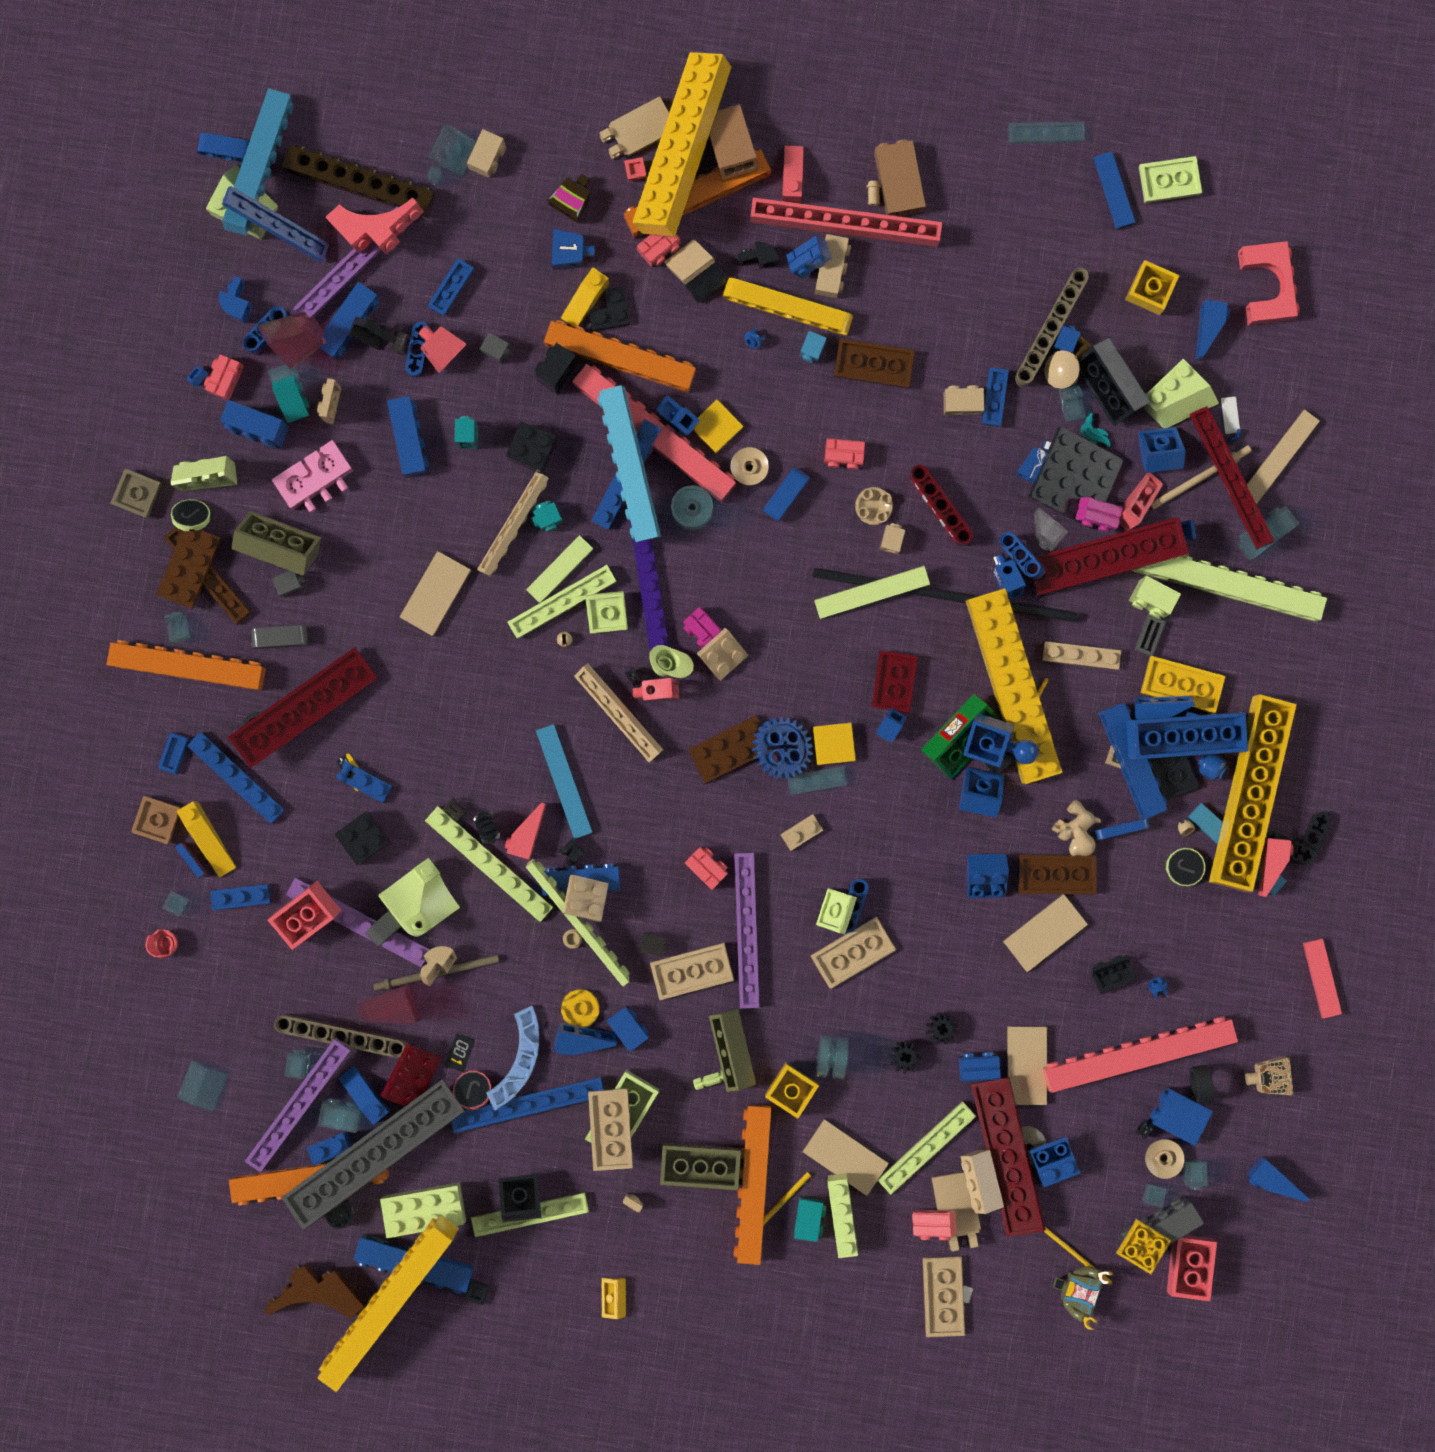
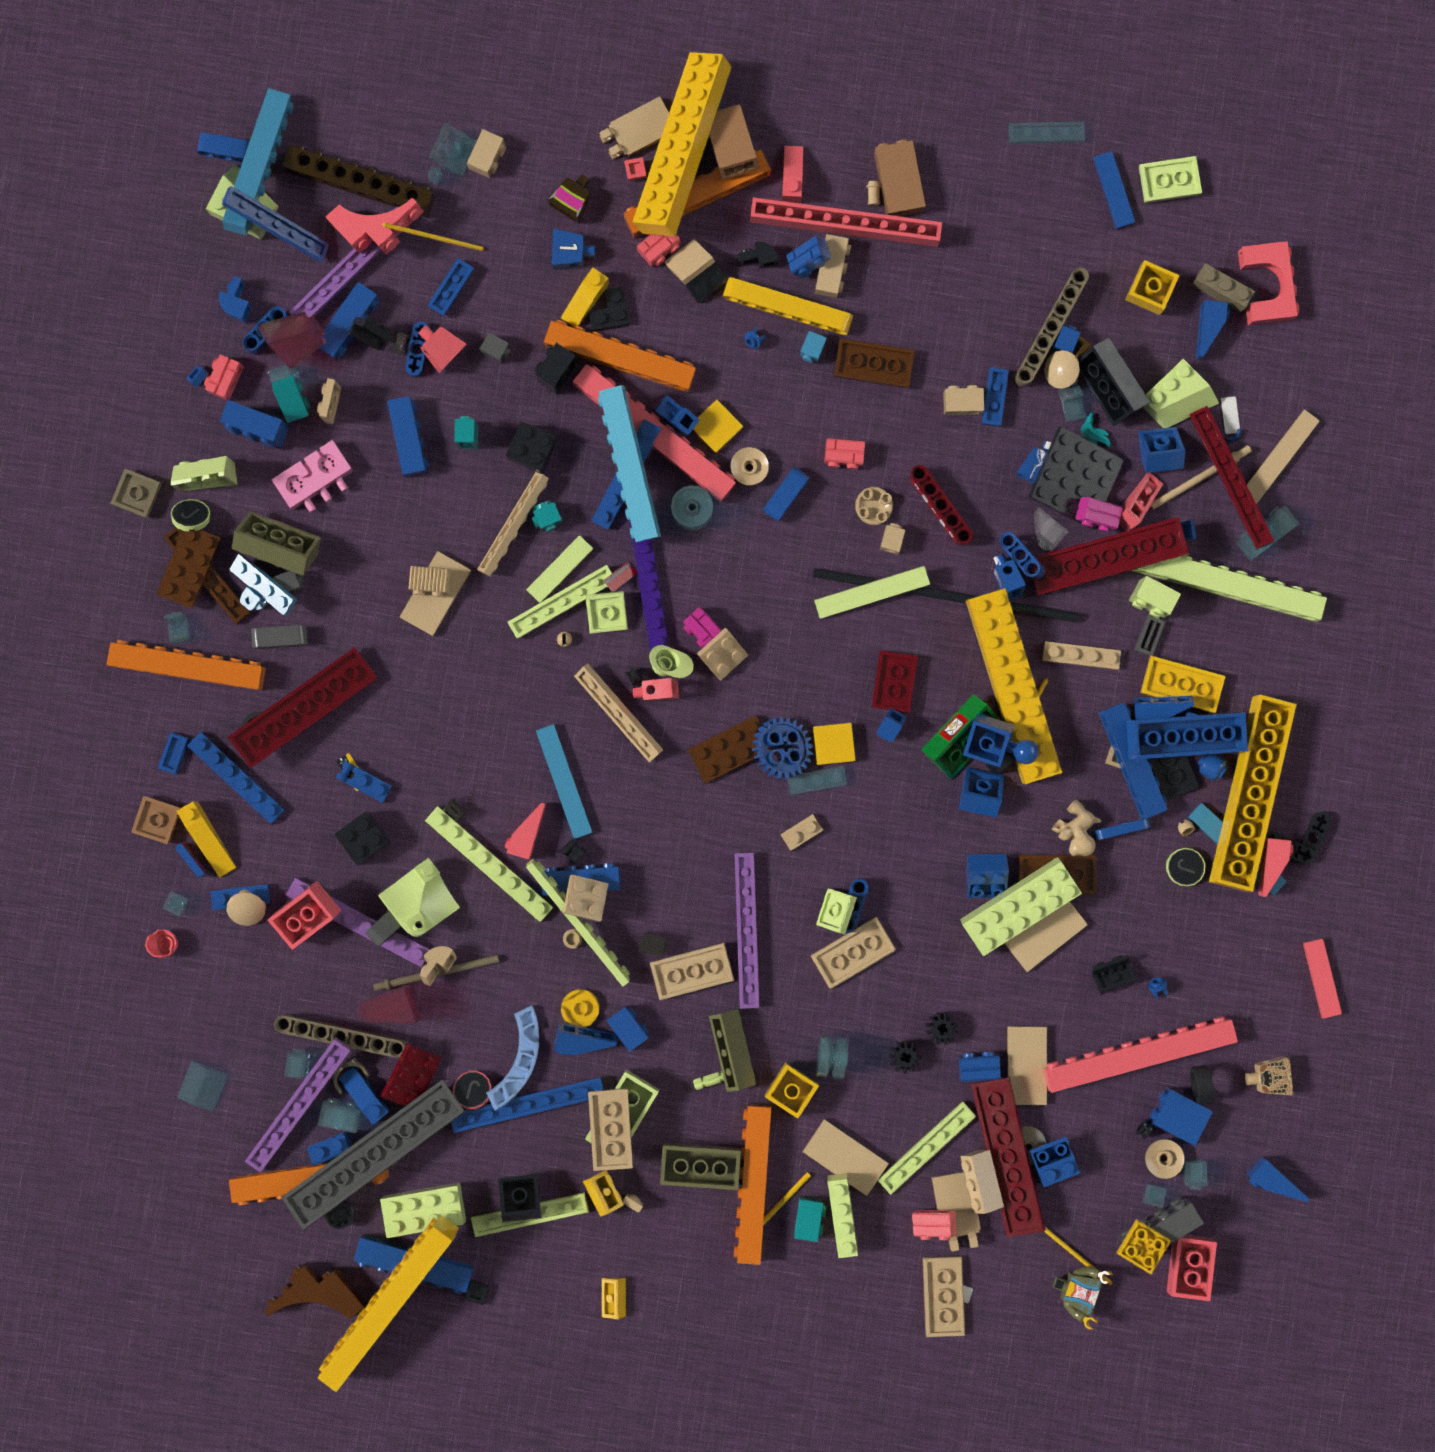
black sticker [445,1033,474,1072] -> none
black gear [474,811,501,844] -> none
coral brick [685,846,728,890] -> none
none -> tan dish [226,890,266,926]
none -> plate [229,554,297,615]
none -> dark tan cap [332,1057,370,1095]
none -> yellow axle [382,222,484,251]
none -> tan brick [408,566,451,597]
none -> yellow brick [583,1170,624,1217]
none -> sticker [604,561,637,592]
none -> yellowish green brick [960,857,1082,956]
none -> dark tan brick [1191,263,1255,313]

